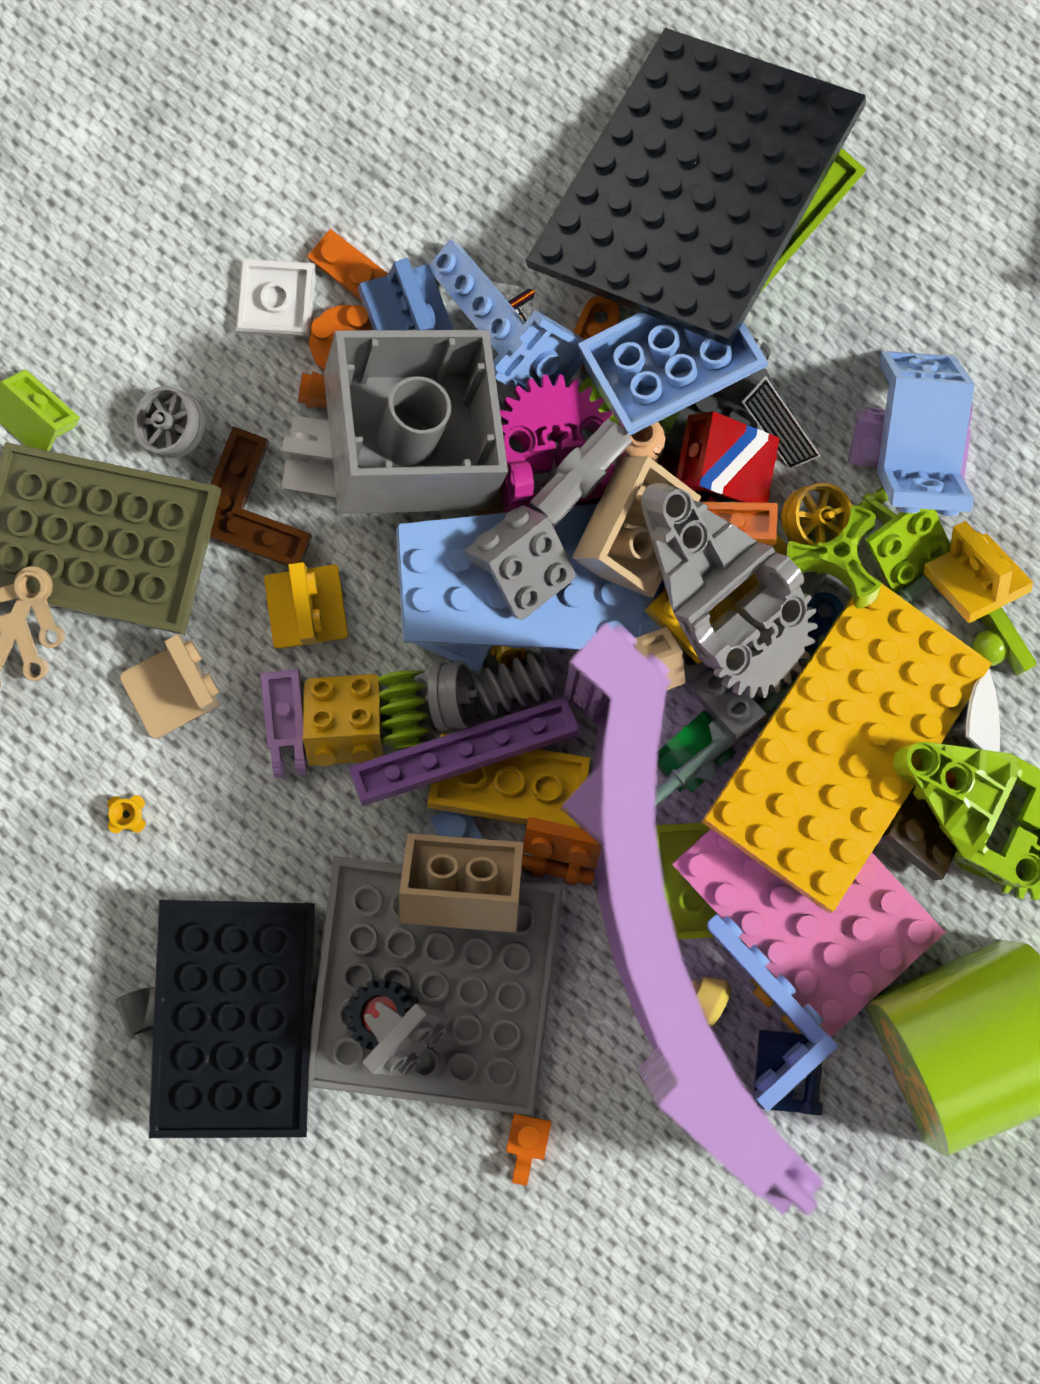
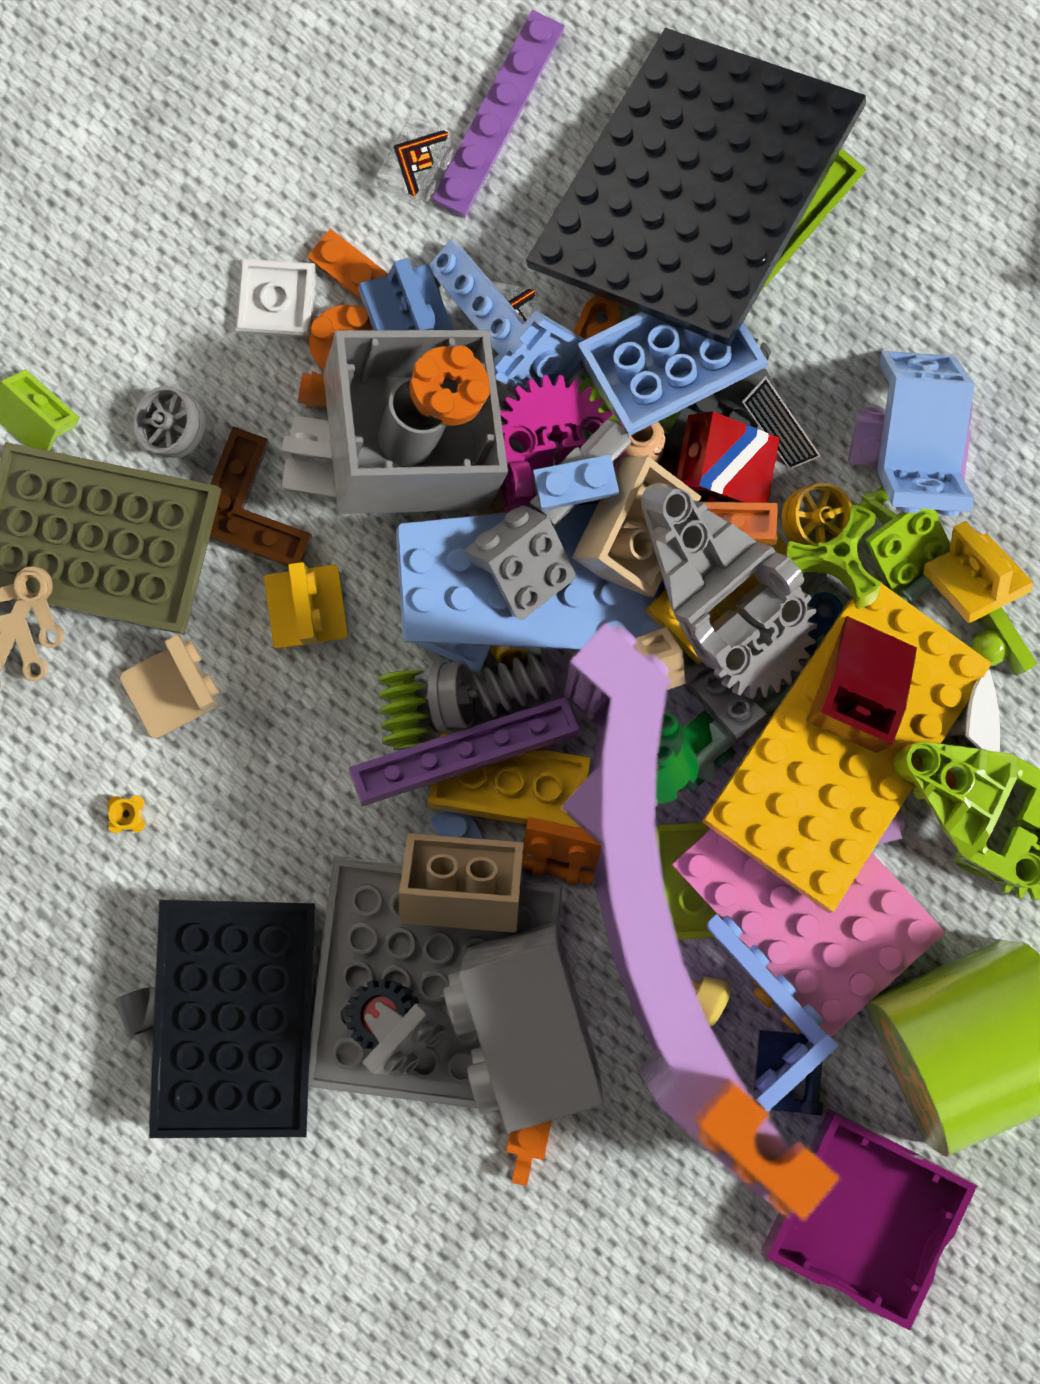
lavender hinge [260,669,307,779] -> none
yellow bracket [303,674,384,766] -> none
dark brown plate [881,785,957,881] -> none
none -> clear brick [376,114,454,209]
none -> orange plate [409,345,490,425]
none -> medium lavender plate [432,9,565,218]
none -> light grey brick [444,921,604,1133]
none -> light blue plate [533,454,619,511]
none -> green cylinder [655,713,699,805]
none -> orange arch [694,1078,840,1221]
none -> magenta tile [761,1109,977,1331]
none -> dark red slope [806,616,917,753]

